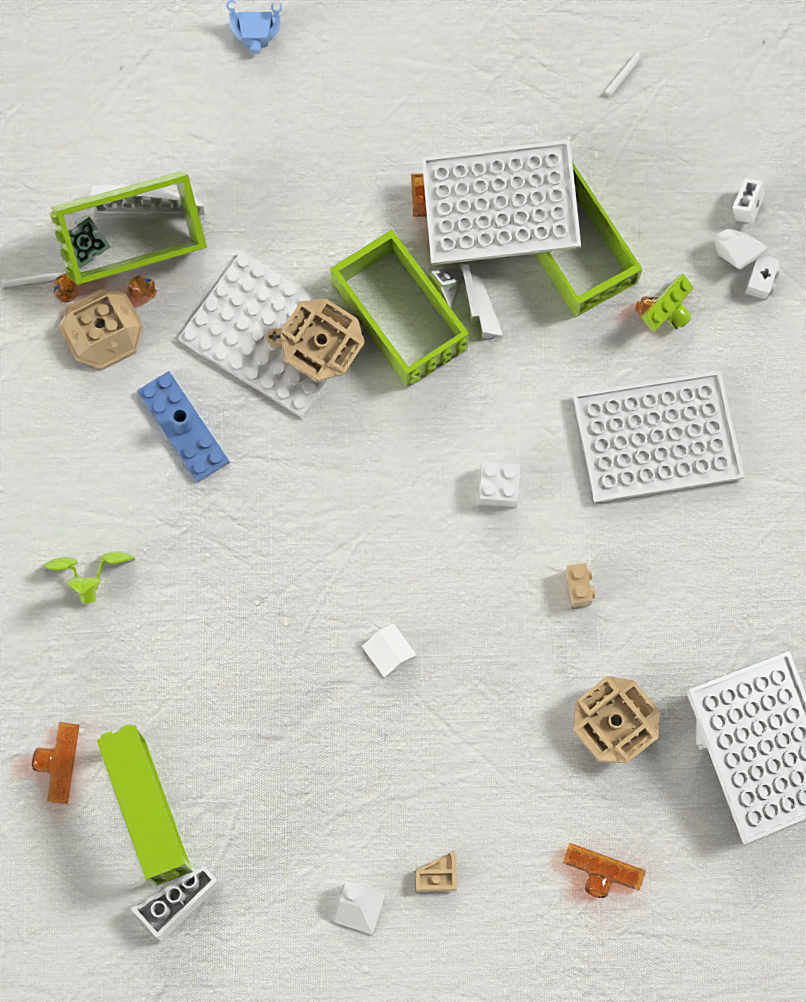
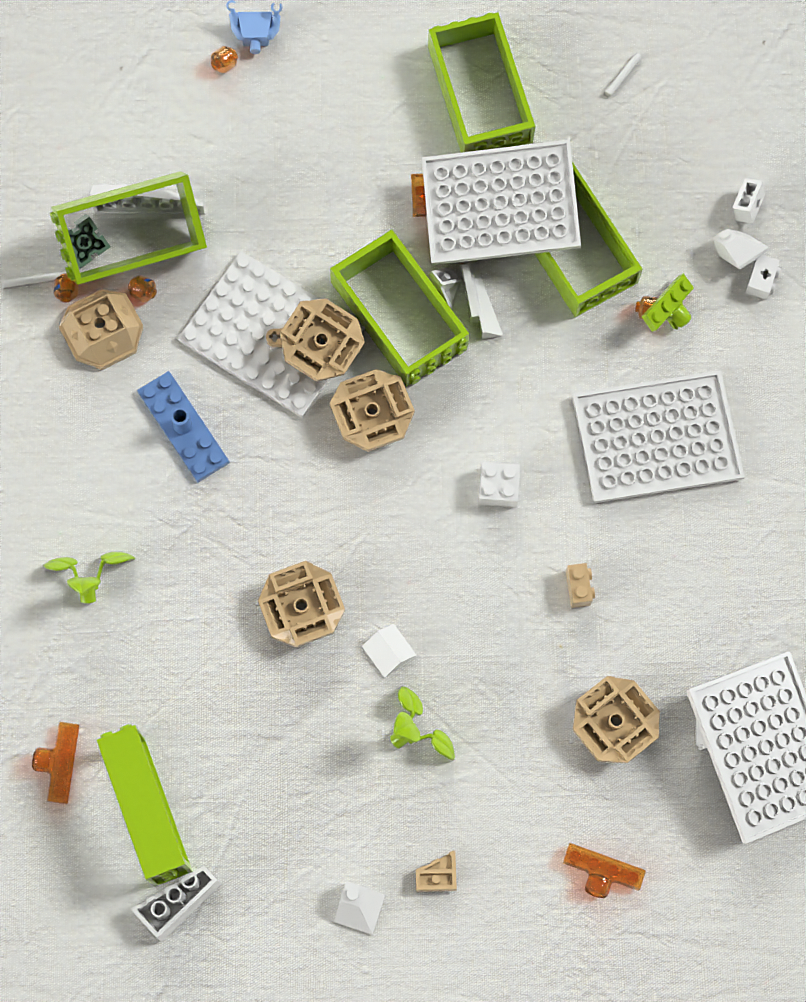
none -> clear orange head [211,46,238,73]
none -> tan piece [258,561,345,647]
none -> tan piece [330,369,415,452]
none -> lime plant [390,686,455,761]
none -> lime door [428,12,536,153]

